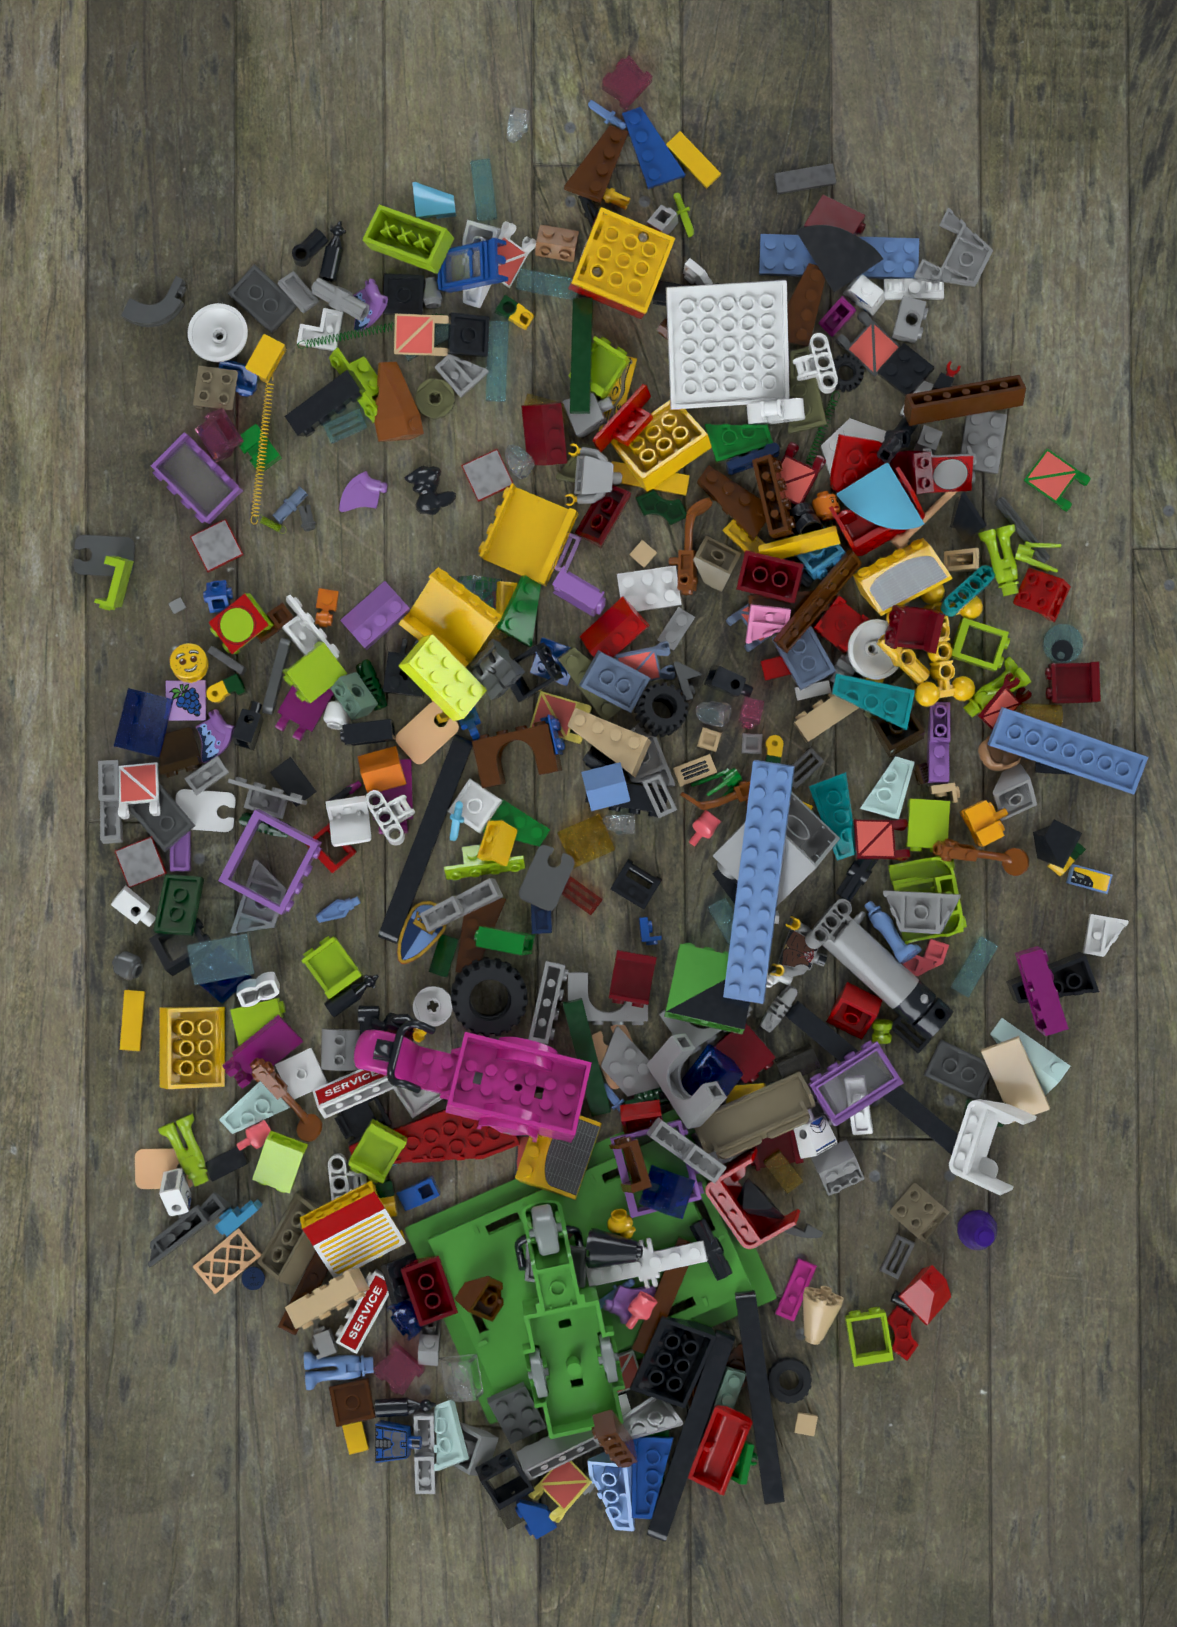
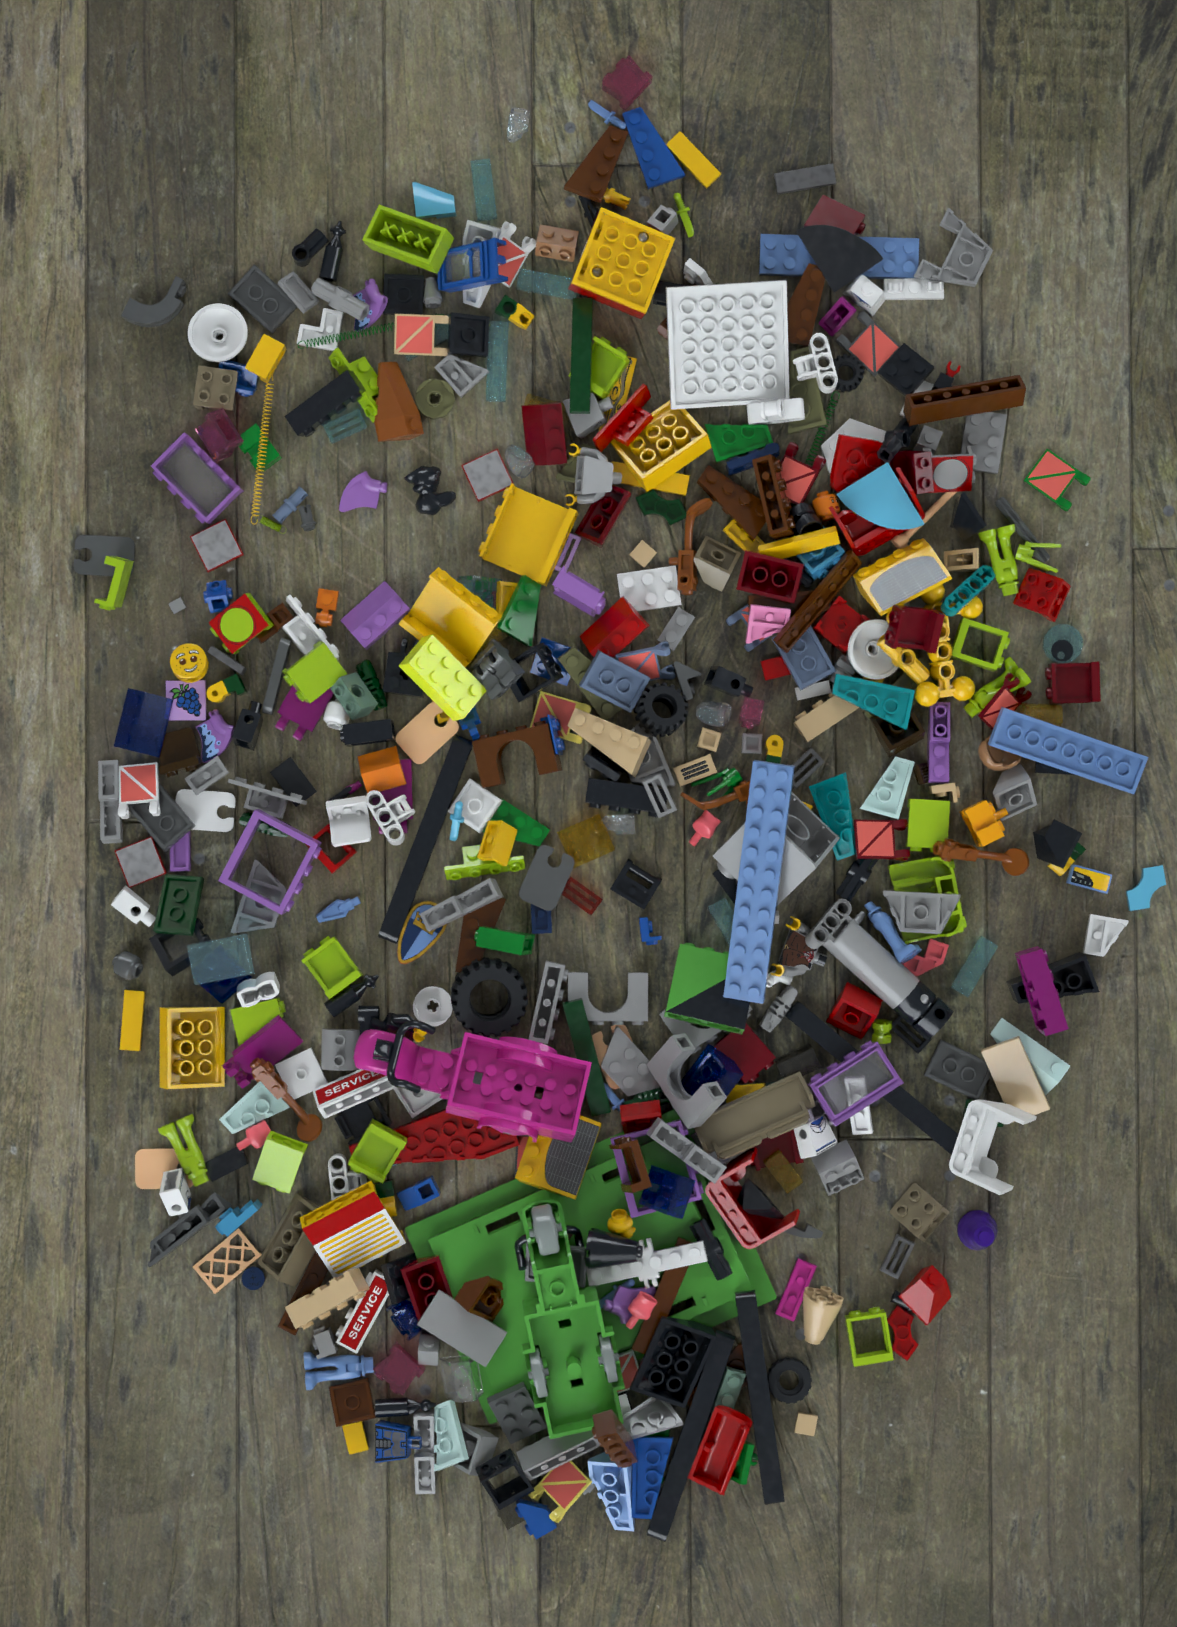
dark green slope [429,934,459,978] -> none
medium blue slope [581,762,630,811] -> none
dark red panel [608,950,657,1008] -> none
light grey brick [891,296,928,344] -> none
none -> light grey tile [417,1289,507,1367]
none -> medium azure tile [1126,865,1166,911]

